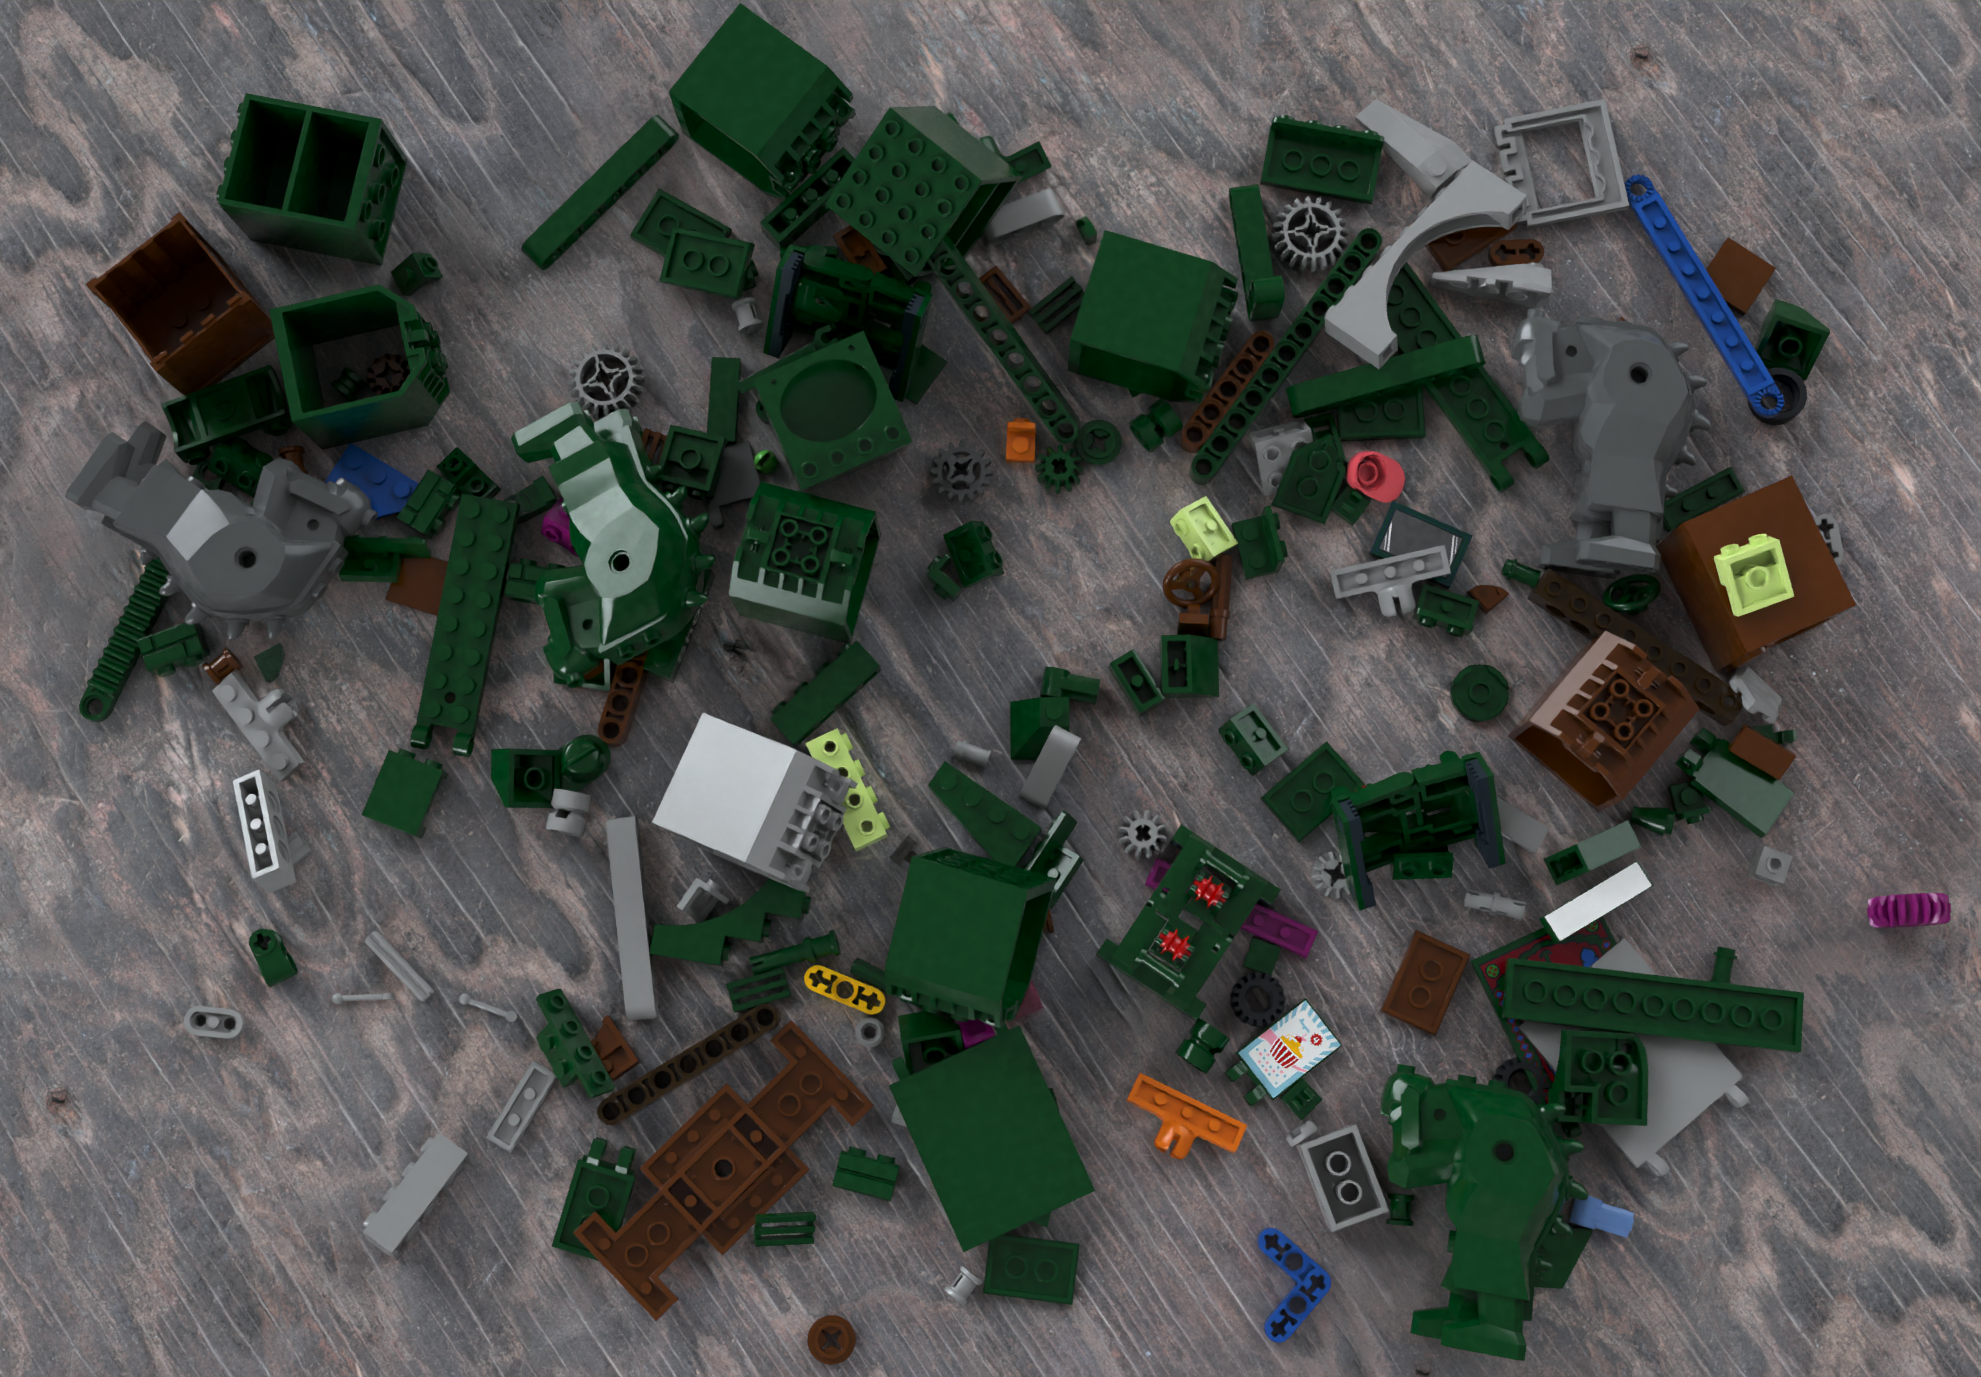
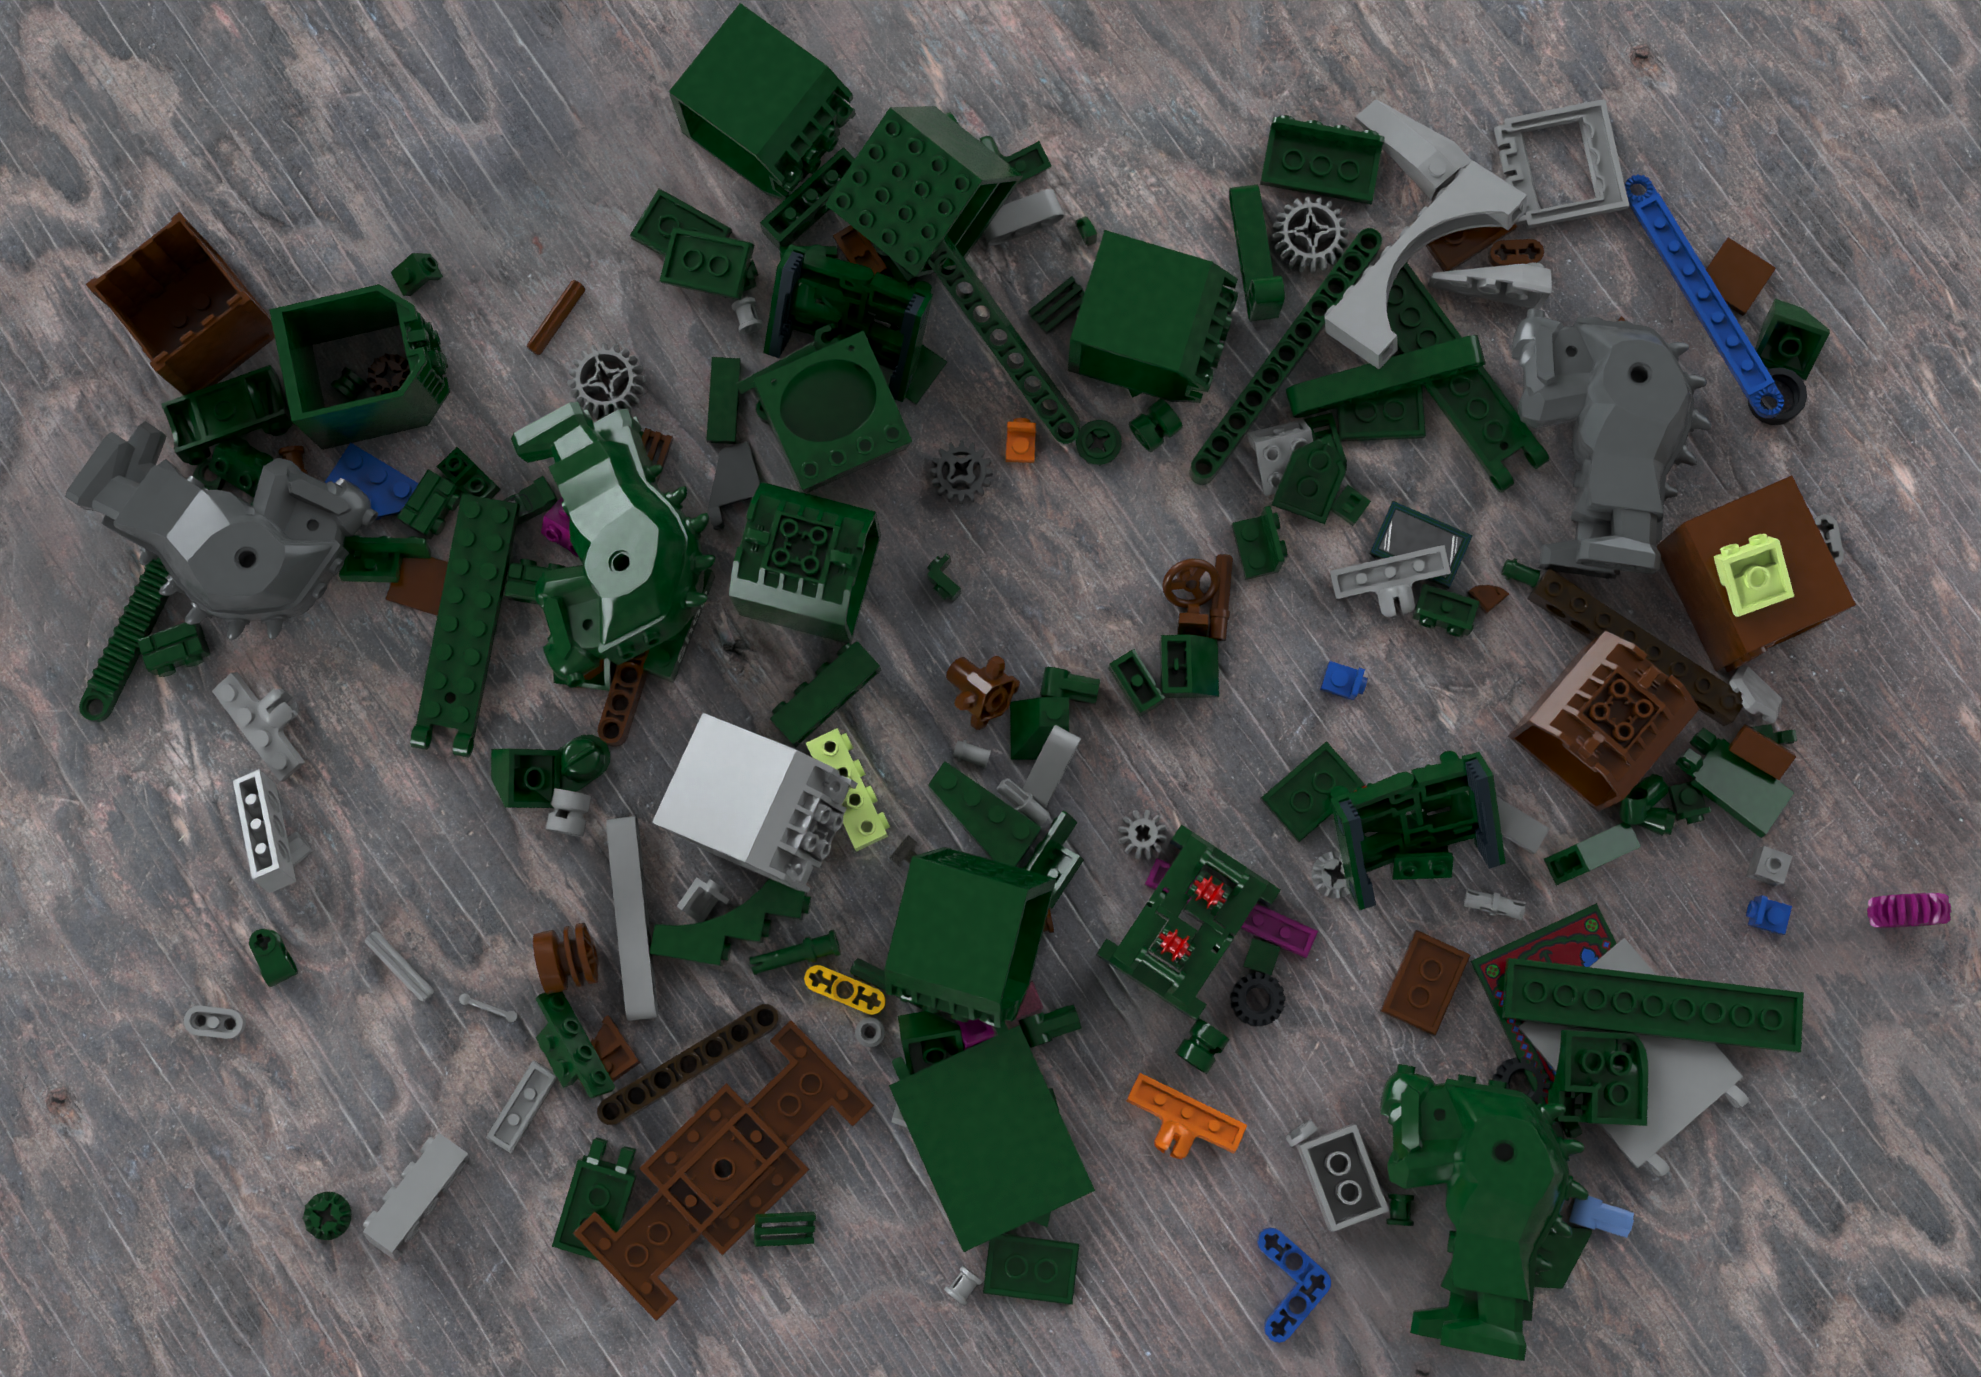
reddish brown bush [202,647,243,685] -> none
dark green container [216,93,408,266] -> none
clear green tile [254,643,285,683] -> none
light grey hinge [332,993,394,1004] -> none
dark green panel [361,748,448,839] -> none
dark green beam [521,115,679,270] -> none
dark green plate [657,425,727,501] -> none
dark green tile [726,967,791,1013] -> none
bright green hinge [754,450,778,475] -> none
reddish brown gear [807,1315,856,1365] -> none
dark green brick [832,1146,900,1201] -> none
dark green bracket [943,521,1004,588] -> none
reddish brown tile [979,265,1032,325] -> none
dark green gear [1035,444,1084,494] -> none
yellowish green bracket [1170,496,1238,562] -> none
reddish brown beam [1180,331,1274,453] -> none
dark green bracket [1218,703,1289,776] -> none
tile [1224,998,1343,1106] -> none
dark green tile [1280,1078,1323,1120] -> none
coral cap [1345,451,1405,503] -> none
dark green tile [1450,664,1509,722] -> none
white slope [1539,860,1654,944] -> none
dark green piece [1603,574,1661,615] -> none
dark green tile [1663,467,1745,532] -> none
dark green pin [1711,947,1737,984] -> none
none -> dark green gear [302,1192,352,1240]
none -> reddish brown axle [527,280,585,355]
none -> reddish brown wheel [533,923,599,994]
none -> reddish brown piece [946,656,1020,730]
none -> light grey axle [997,778,1050,826]
none -> dark green piece [1018,1004,1082,1048]
none -> blue bracket [1320,661,1368,700]
none -> dark green piece [1619,773,1668,825]
none -> blue bracket [1746,895,1792,935]

